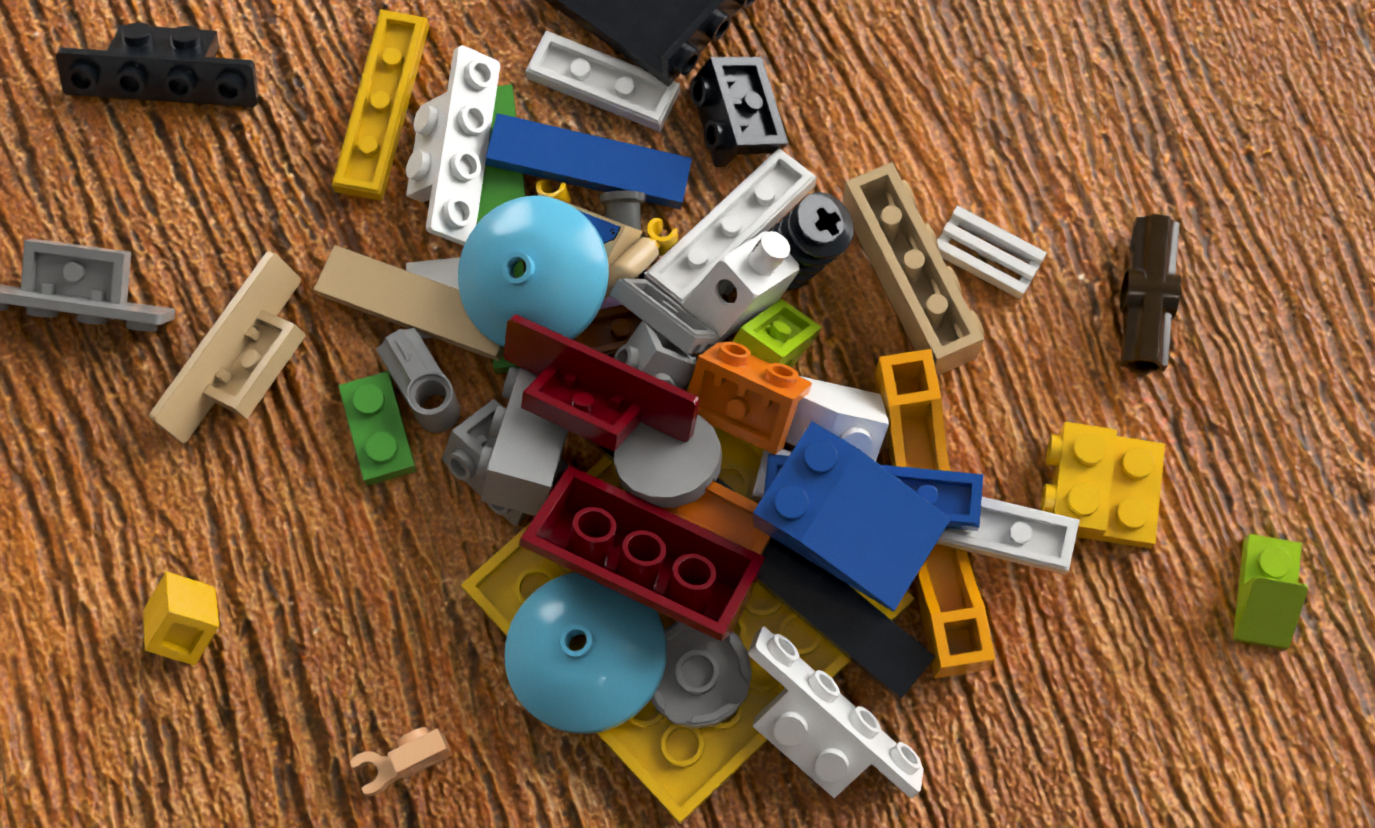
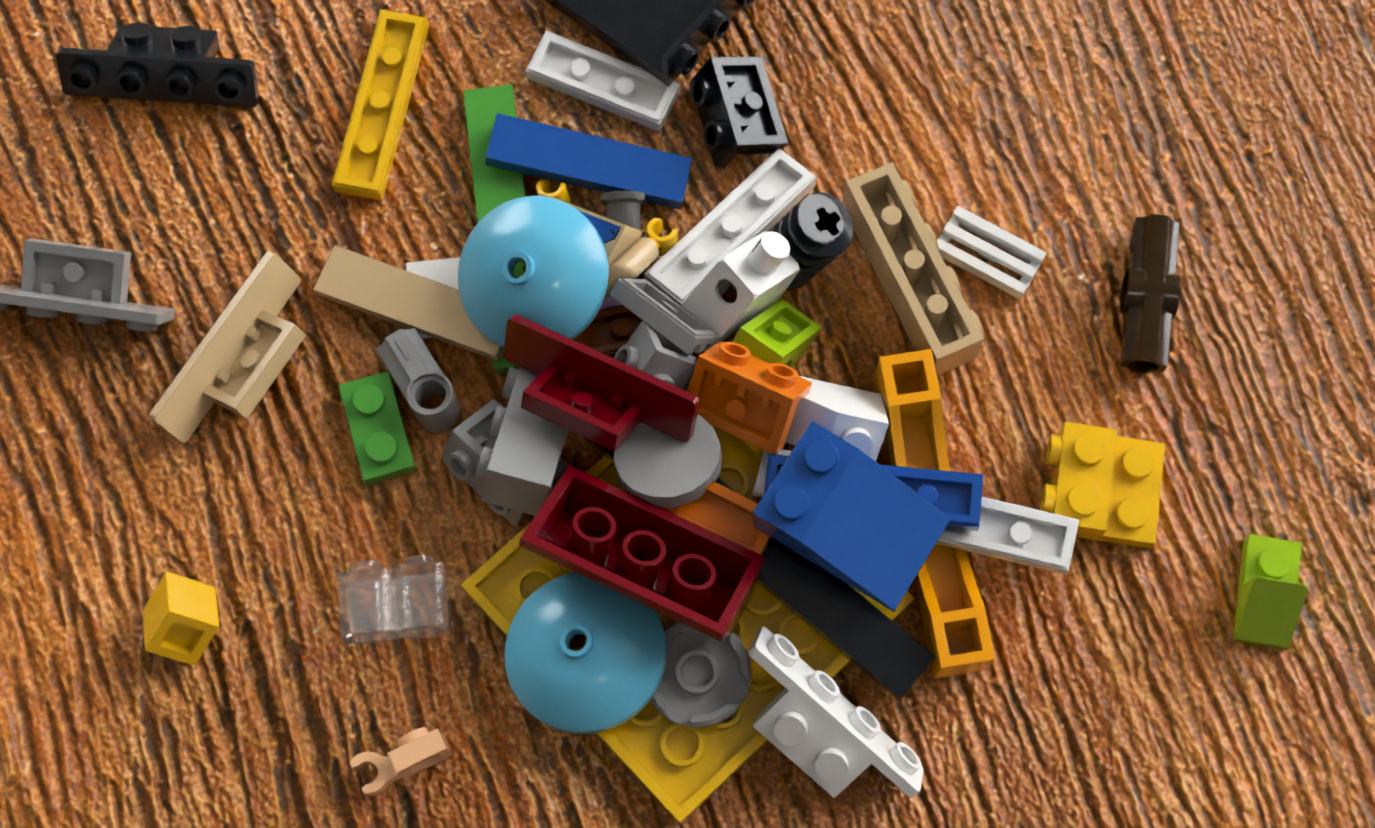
white bracket [406,45,500,246] -> none
none -> clear brick [337,555,453,644]

